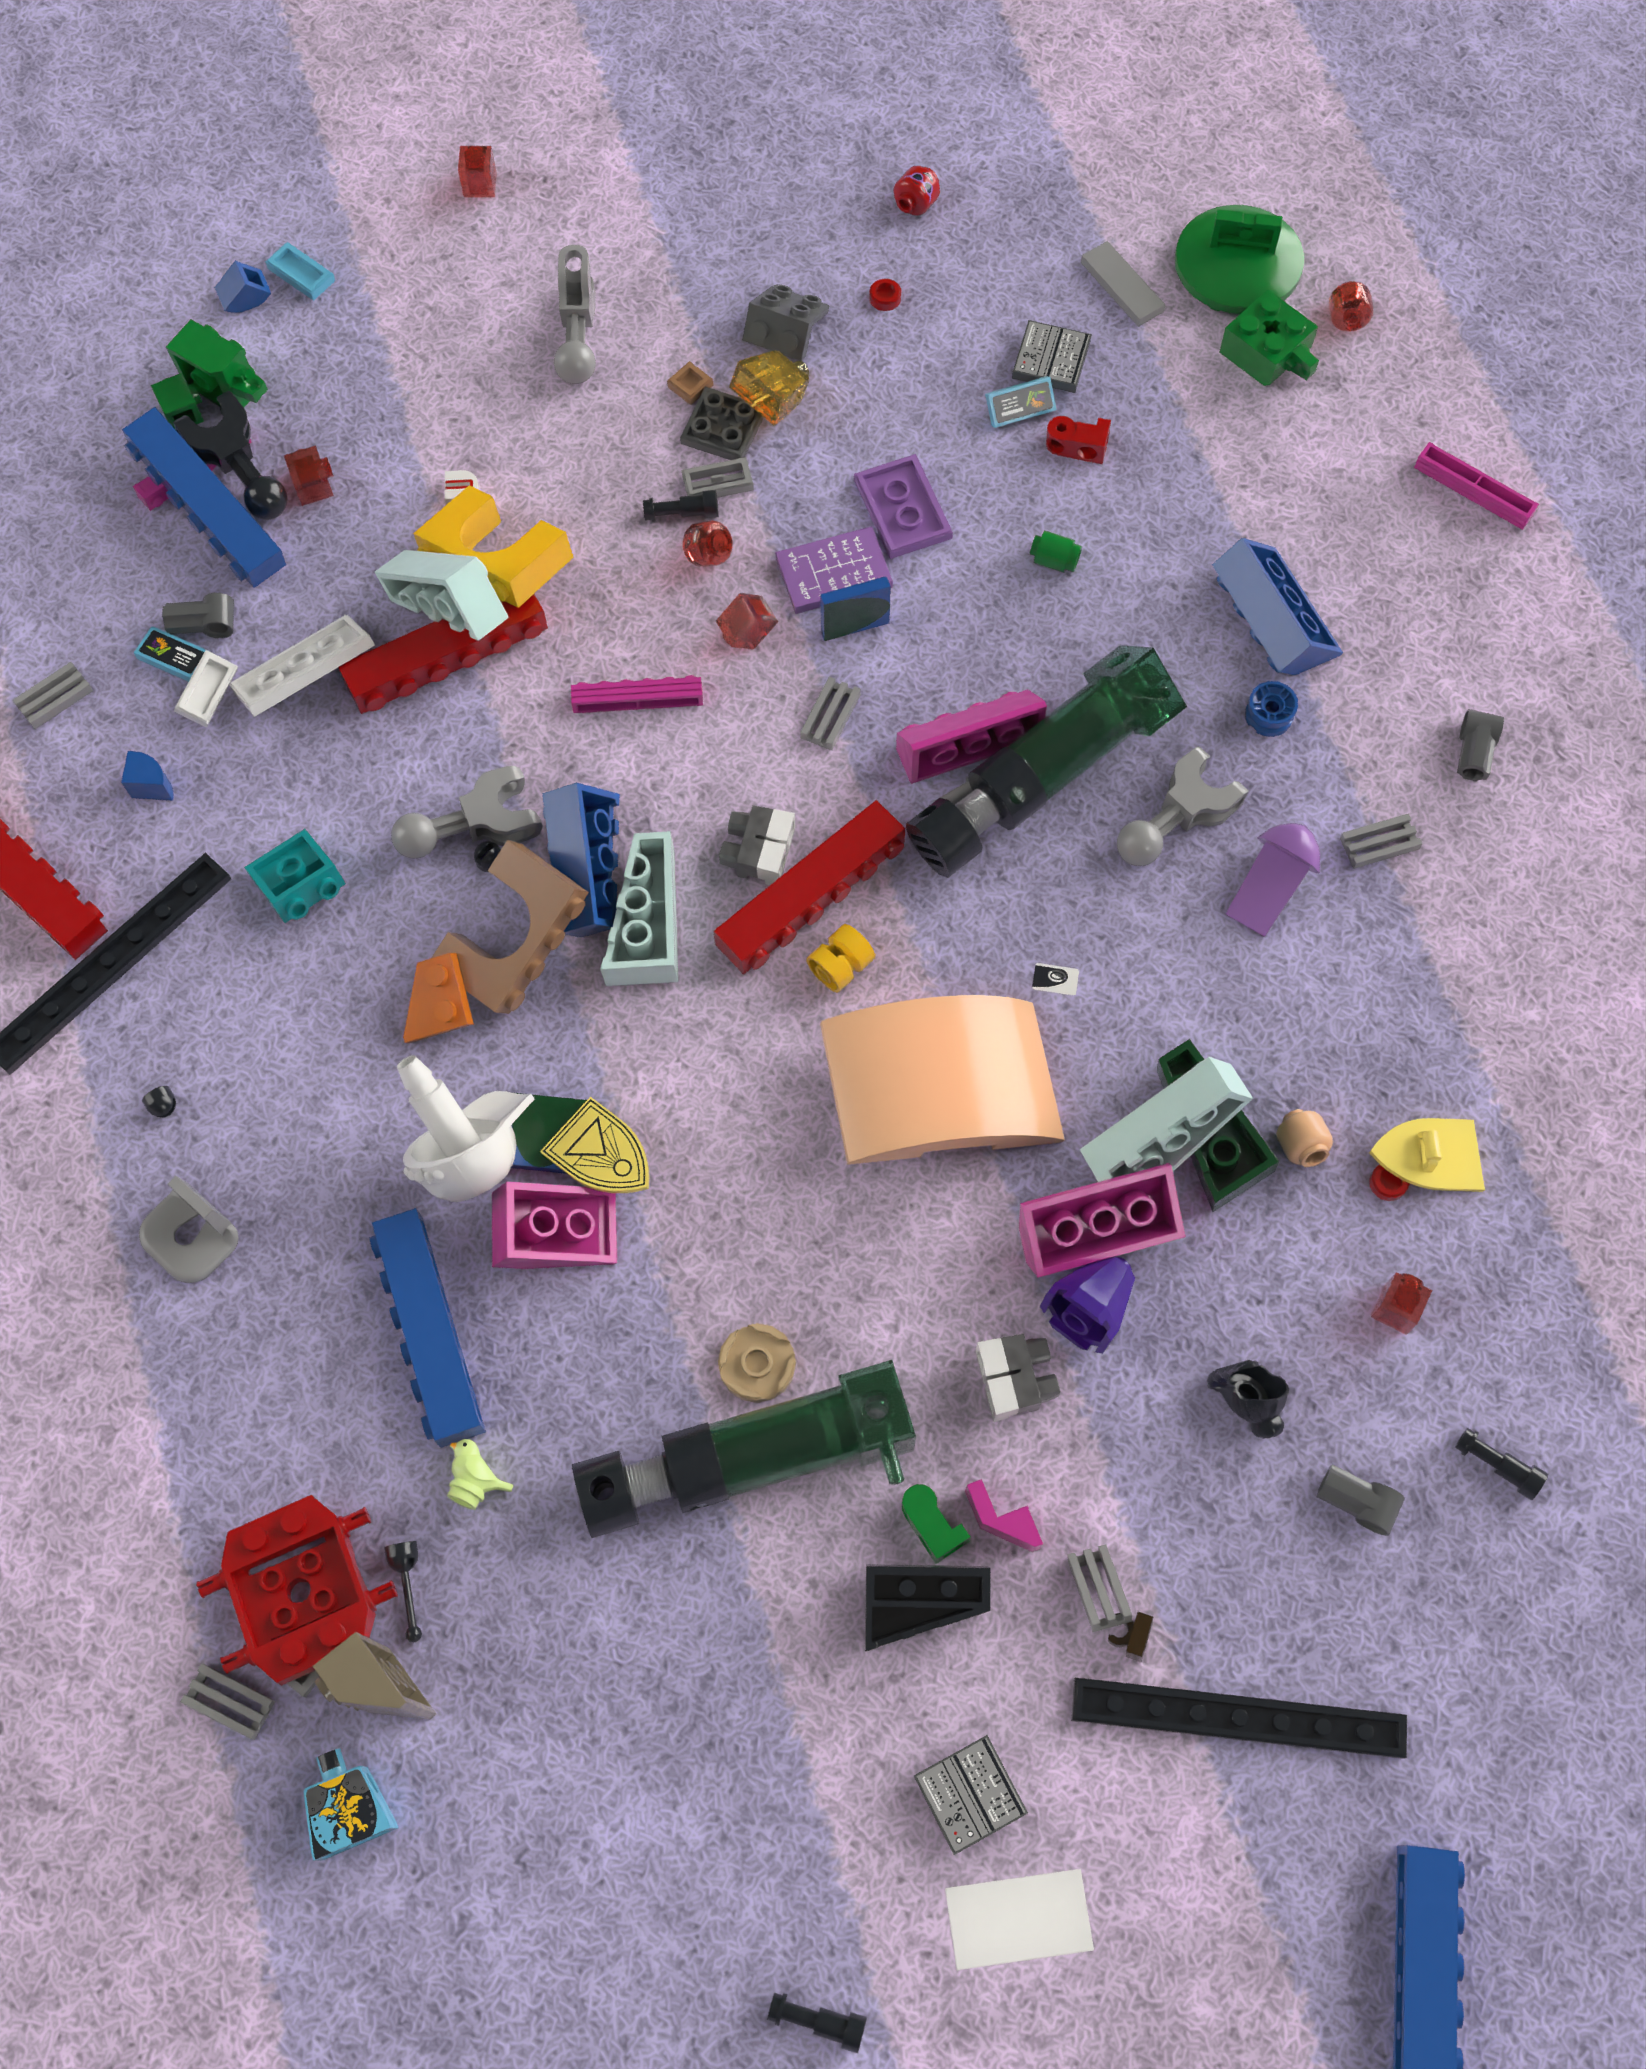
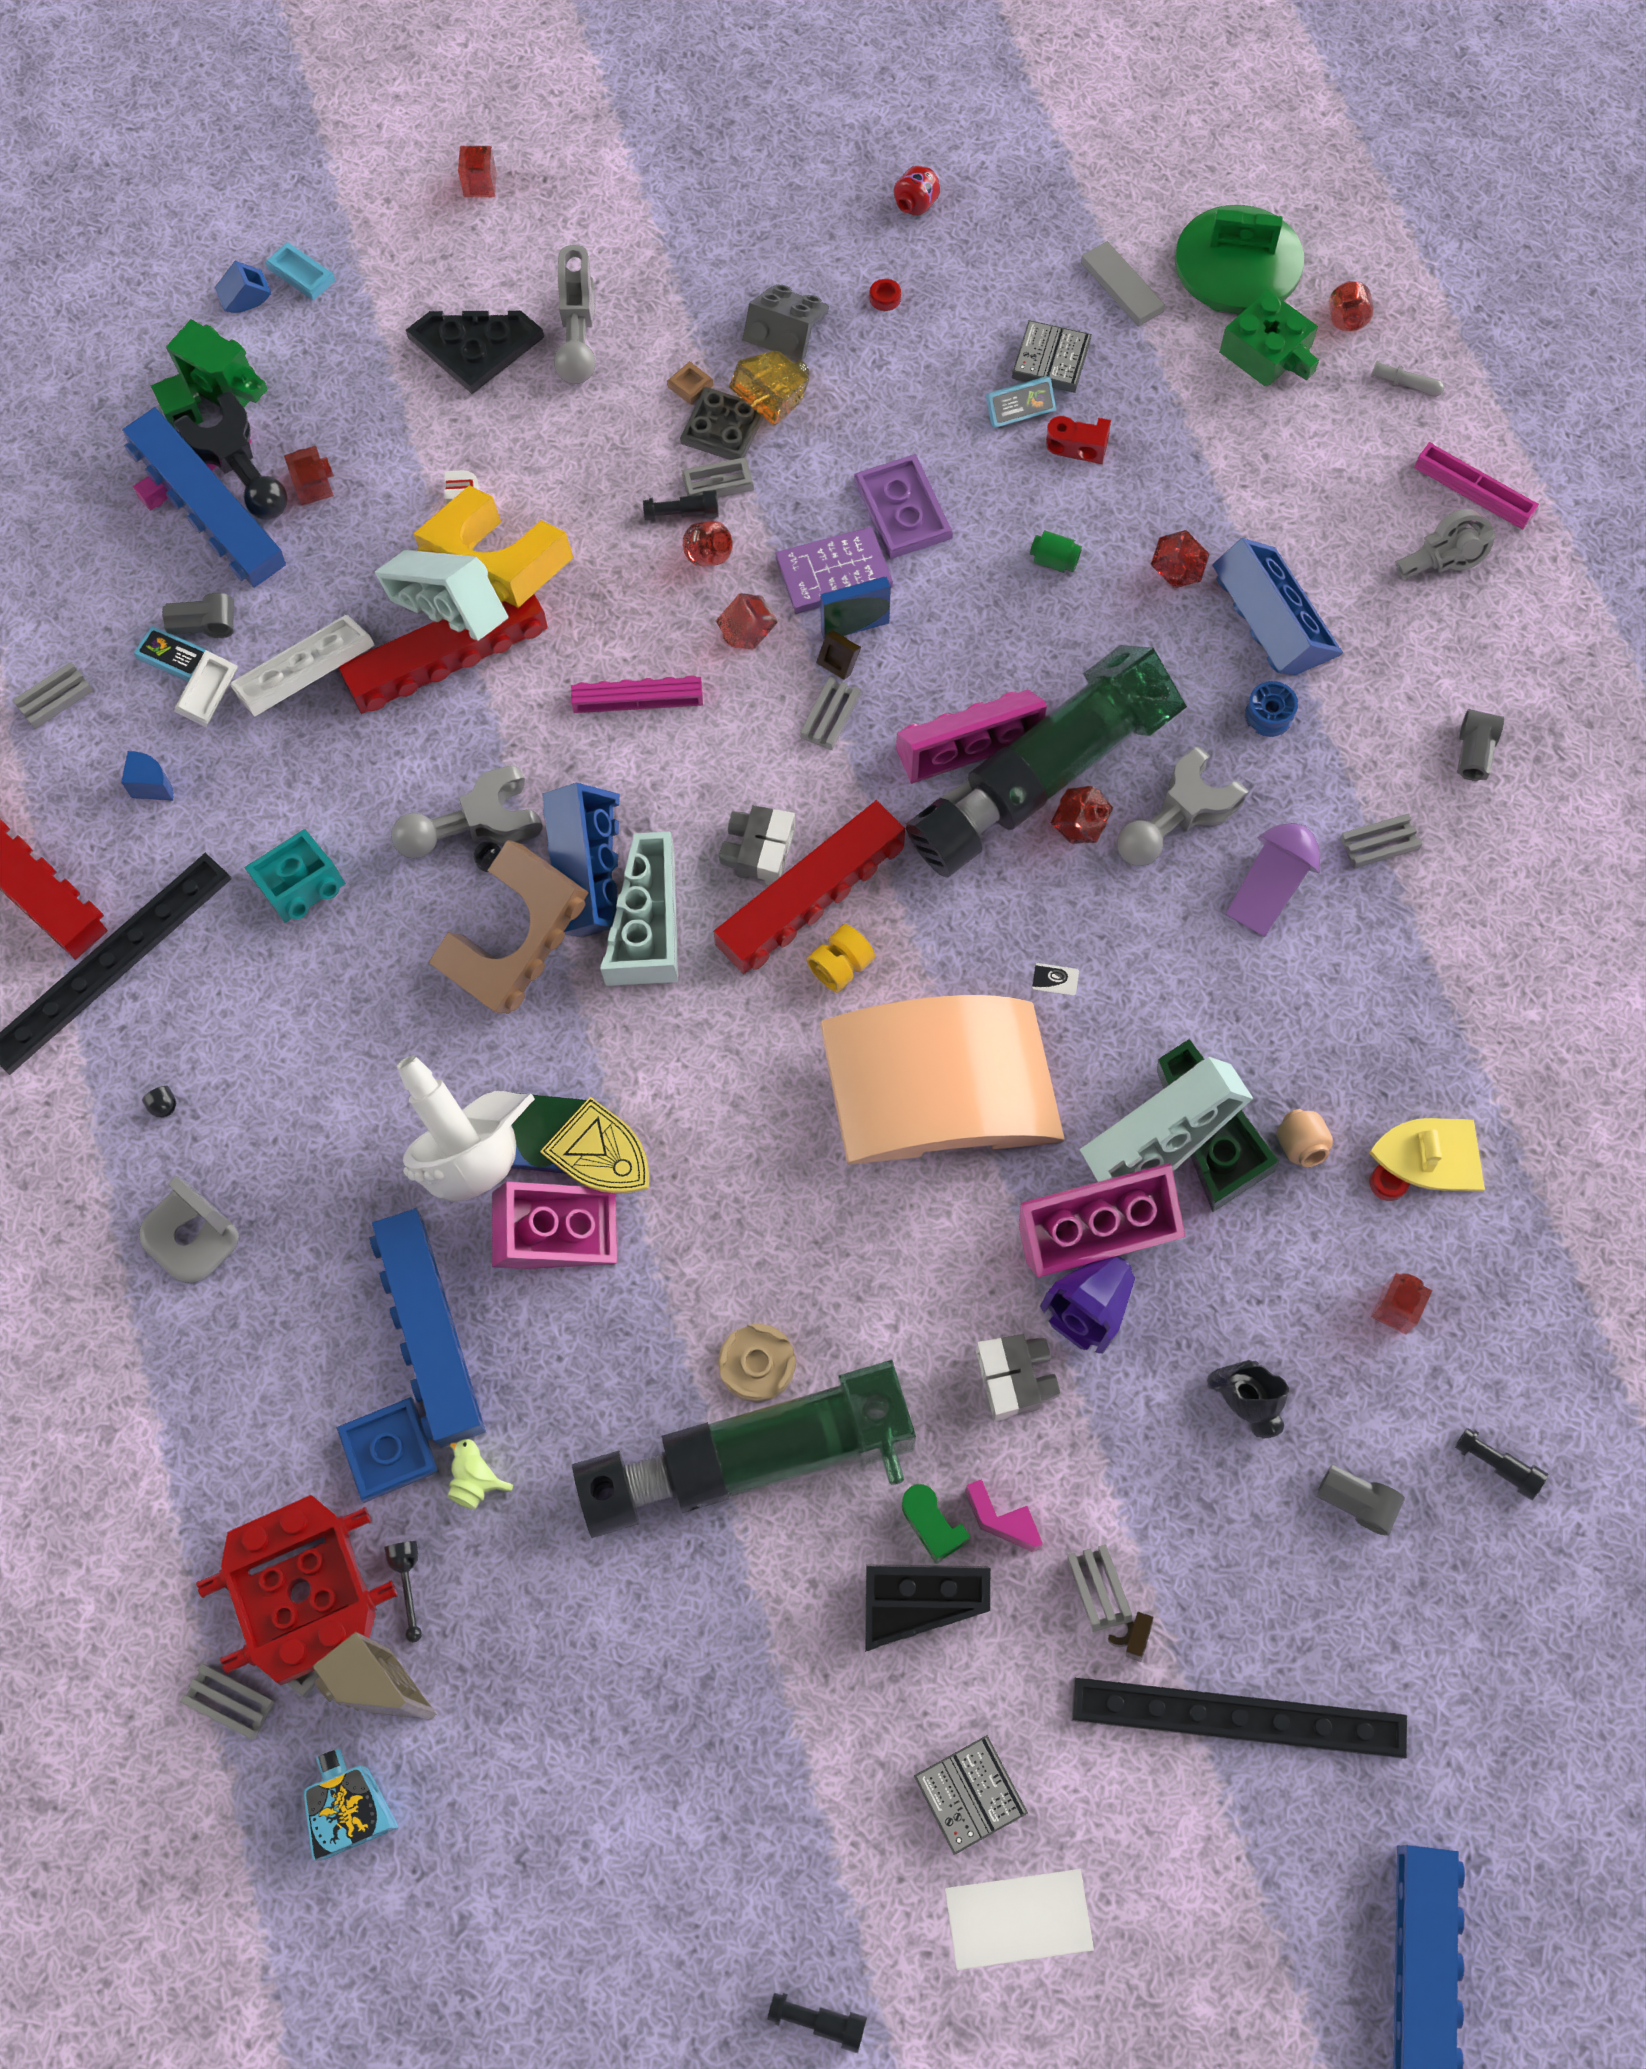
orange wing [403,953,474,1043] -> none
none -> blue plate [336,1397,439,1503]
none -> black plate [406,310,544,394]
none -> dark brown tile [816,630,861,680]
none -> clear red brick [1050,786,1113,844]
none -> clear red brick [1150,530,1210,588]
none -> light grey piece [1371,360,1444,397]
none -> light grey pin [1395,509,1495,581]

